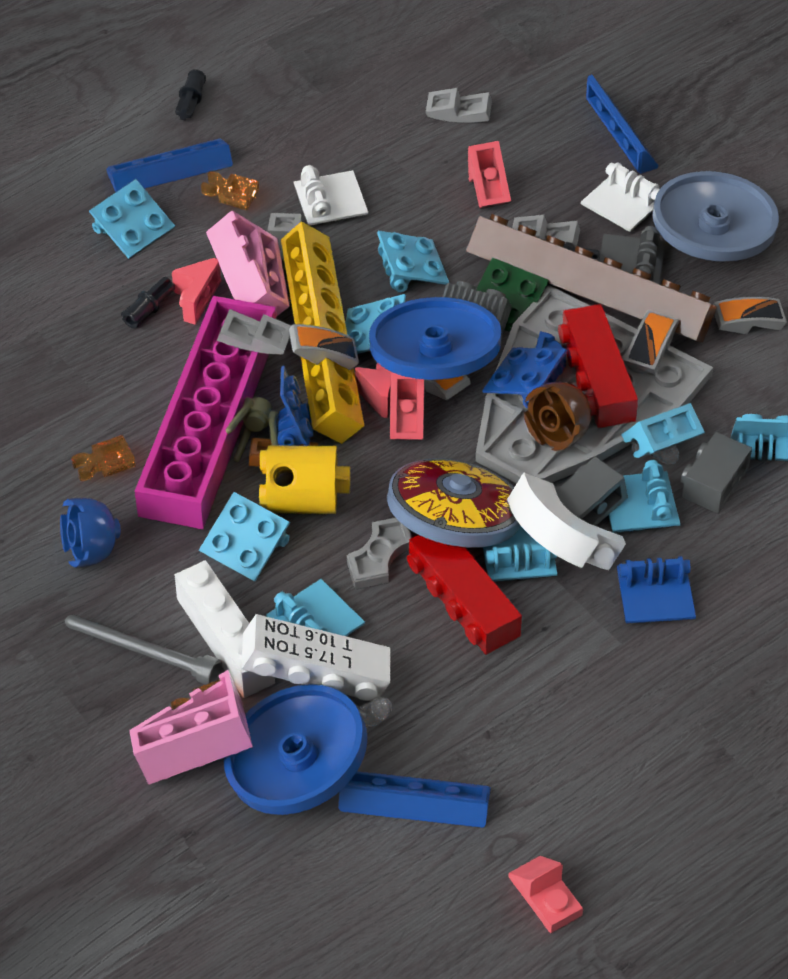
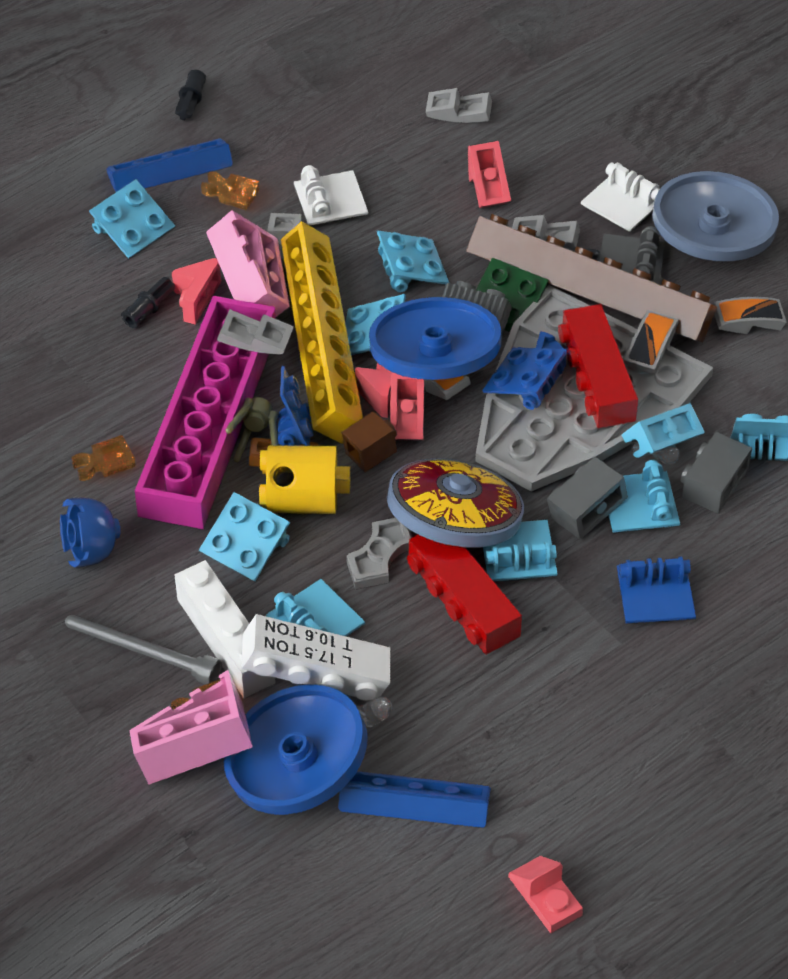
slope [289,324,359,370] -> none
white arch [507,473,626,571] -> none
reddish brown cylinder [524,381,591,451] -> none
blue slope [586,75,659,174] -> none
none -> reddish brown brick [341,411,397,472]

